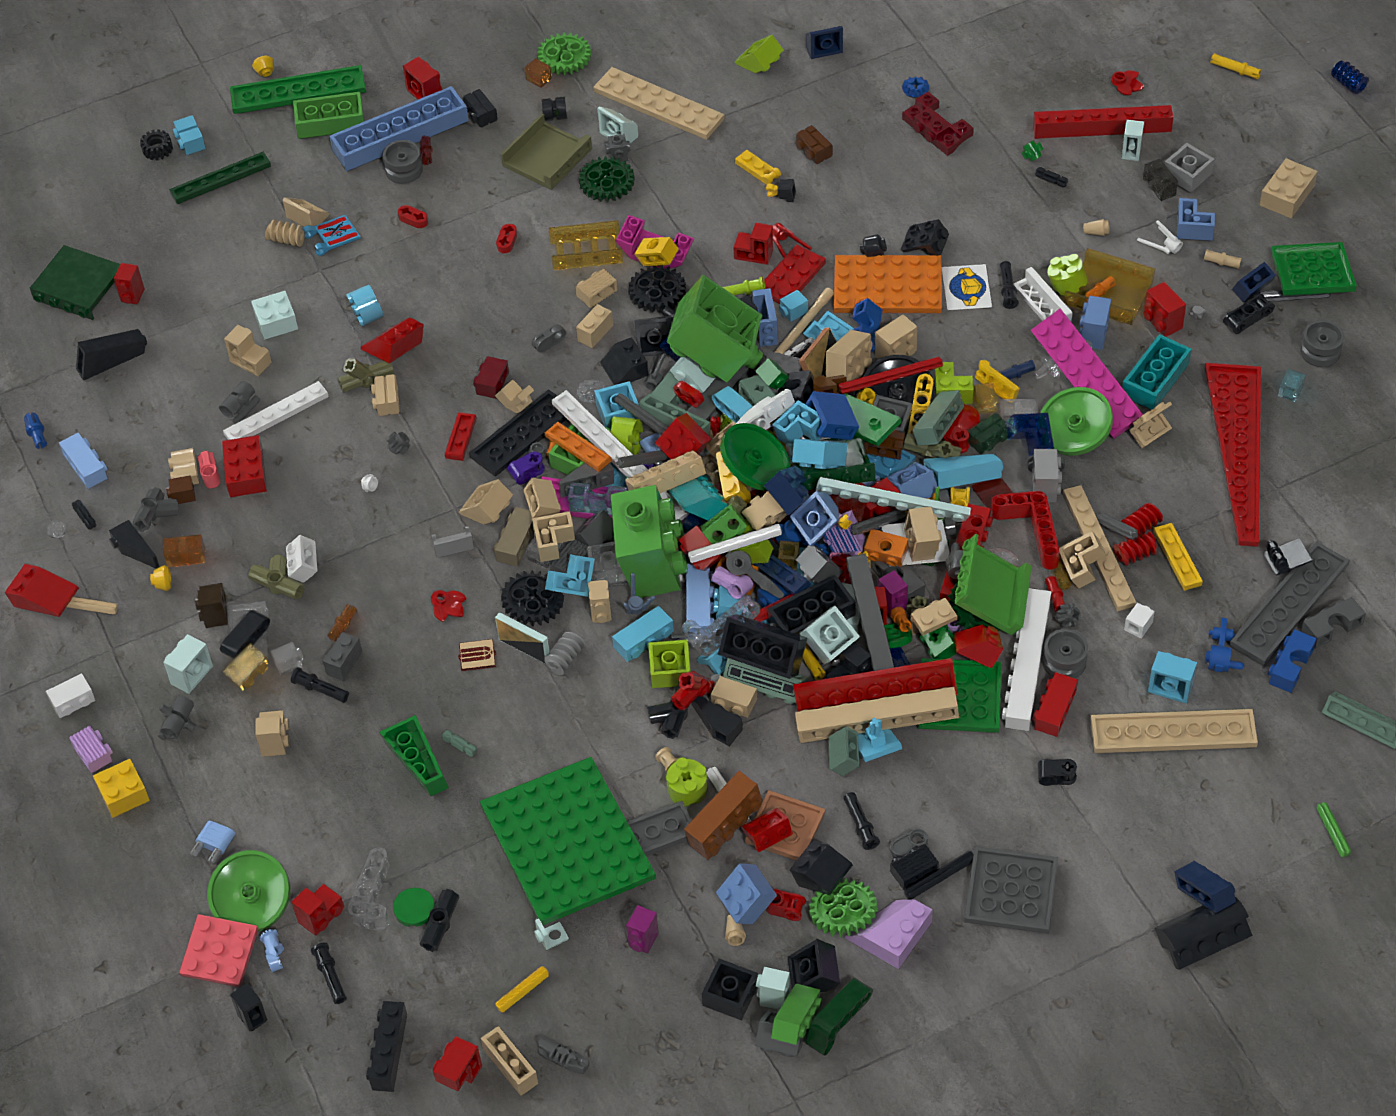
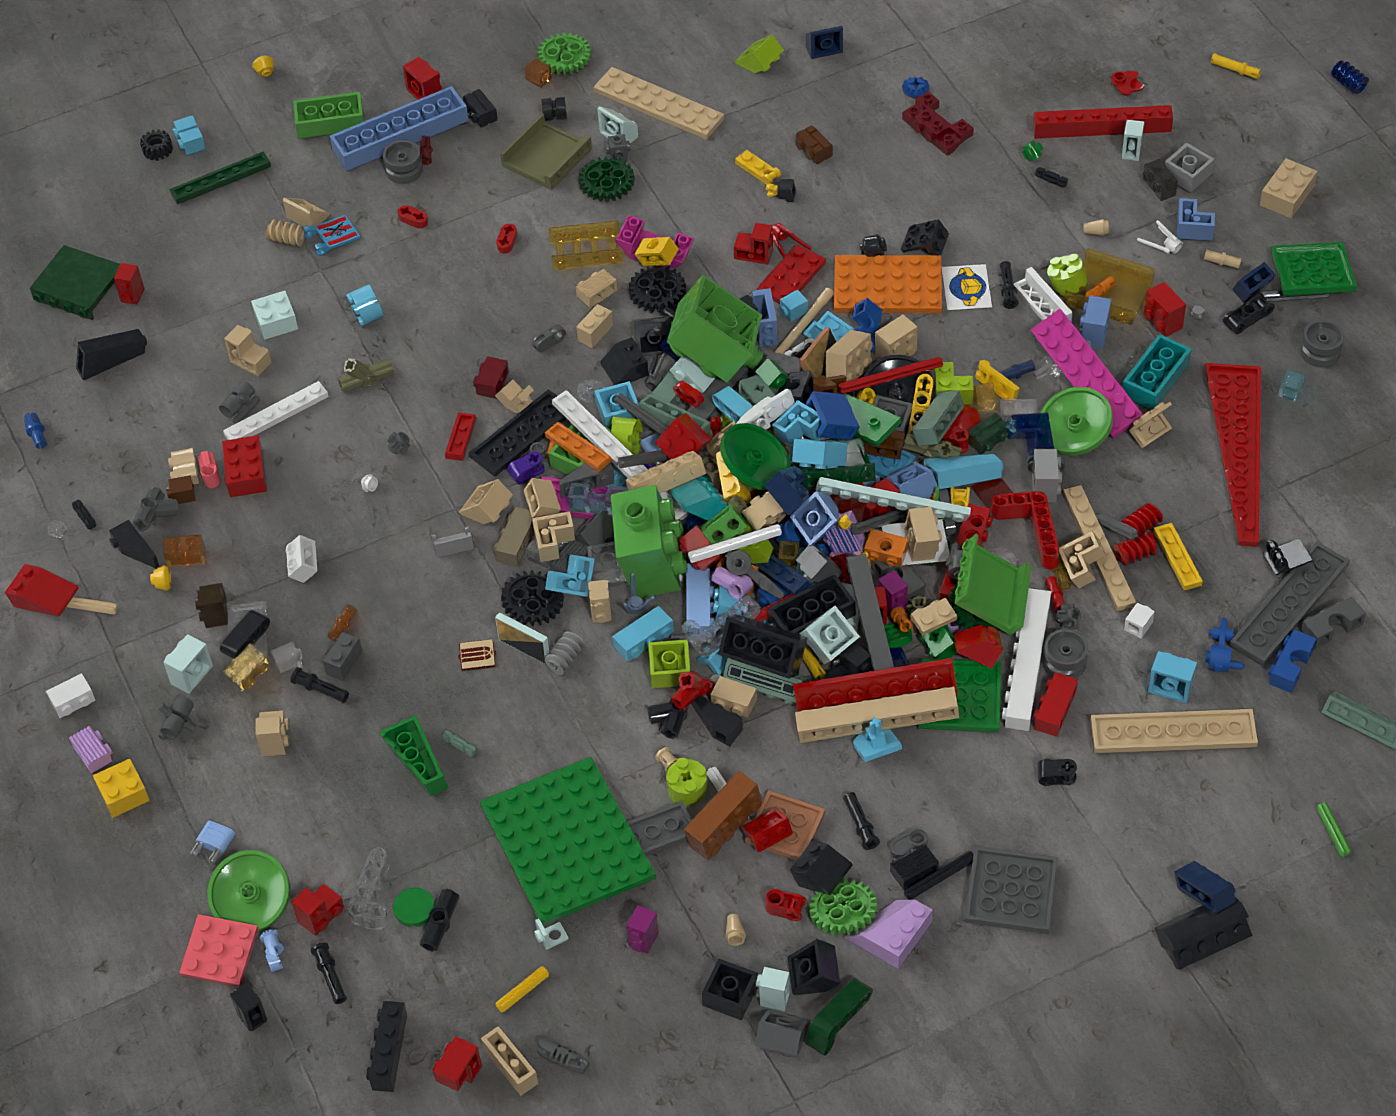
light blue brick [59,433,108,489] -> none
green plate [229,65,366,114] -> none
olive piece [248,555,305,600] -> none
red slope [361,317,424,364] -> none
tan brick [371,374,400,416] -> none
red plate [431,590,467,622] -> none
medium blue brick [716,863,777,924] -> none
lime pin [722,276,766,296] -> none
bright green brick [771,984,822,1045] -> none
sand green brick [828,726,859,776] -> none

